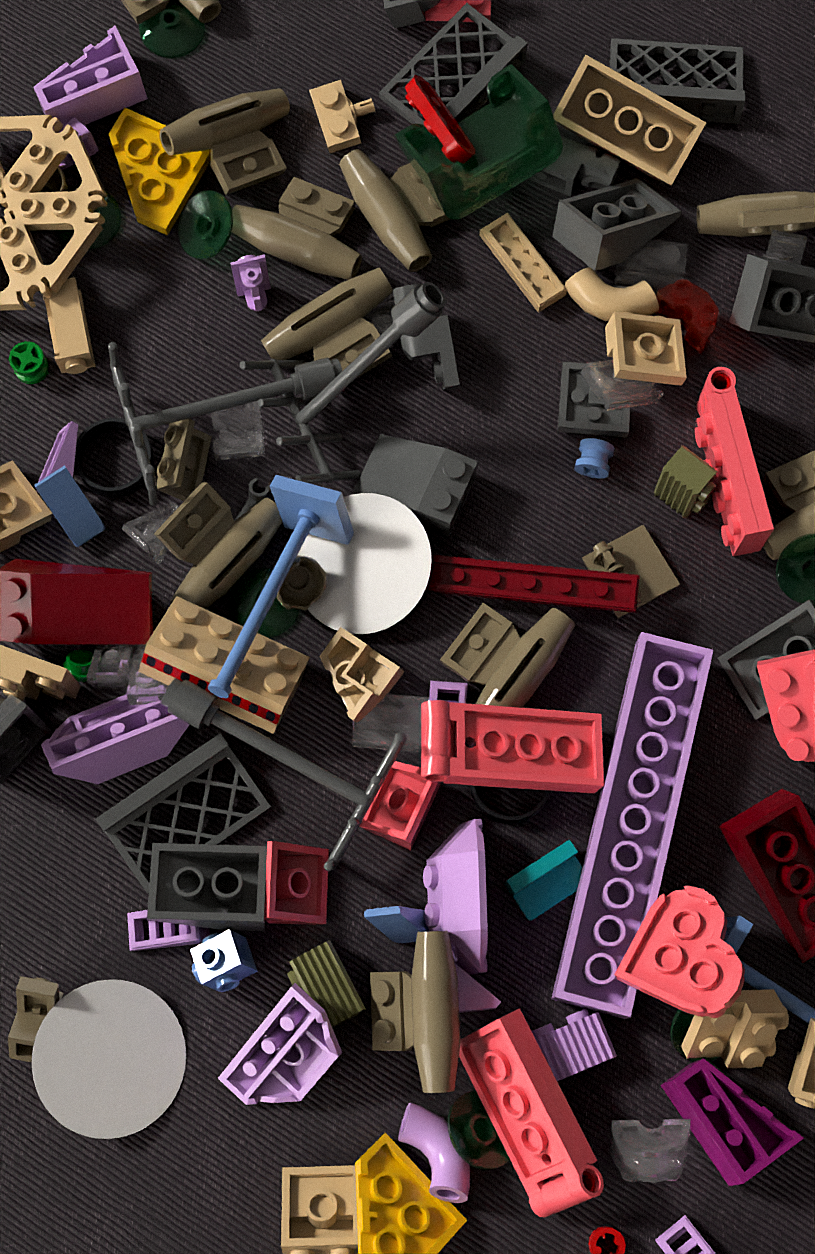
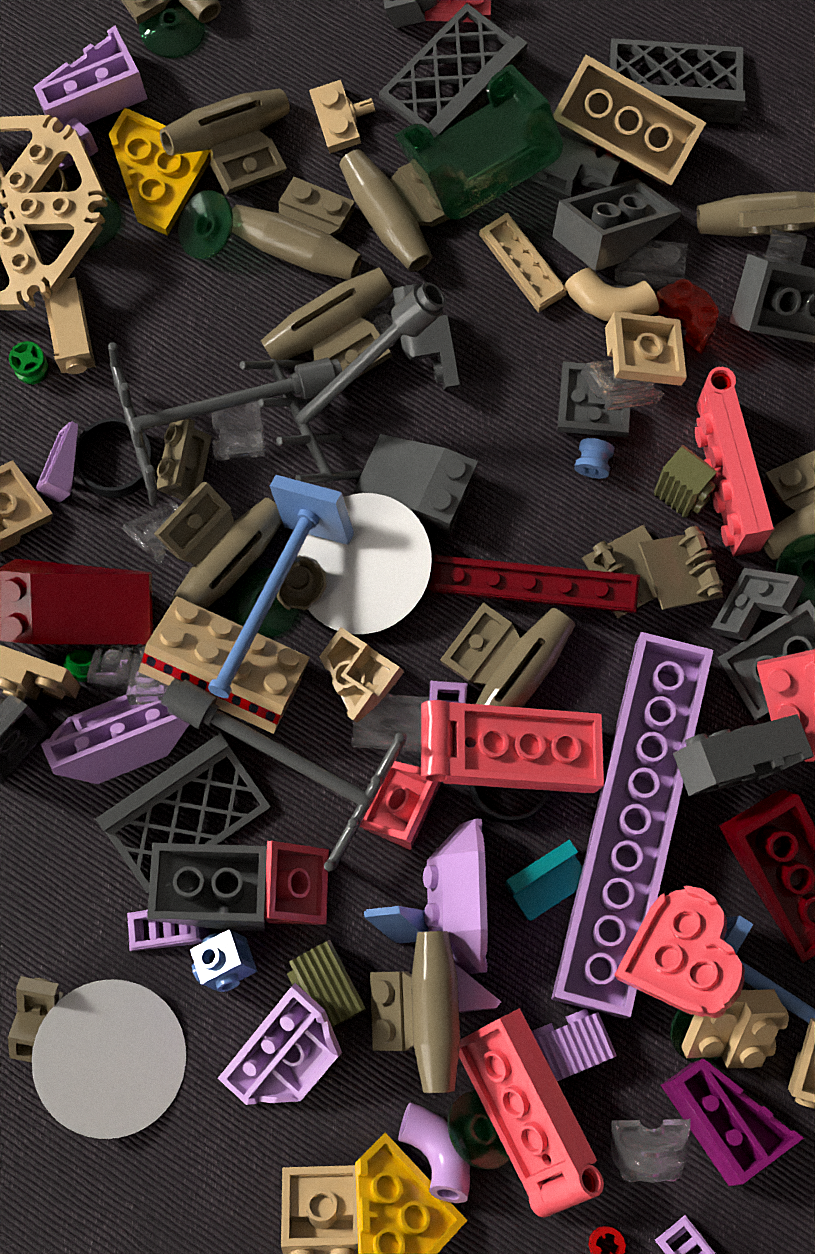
medium blue slope [34,465,106,547] -> none
lavender hinge [230,254,271,311] -> none
dark grey hand [234,478,270,521] -> none
red plate [405,75,475,164] -> none
none -> dark tan hinge [638,526,724,610]
none -> dark grey wedge [673,714,814,796]
none -> dark grey plate [711,568,806,640]

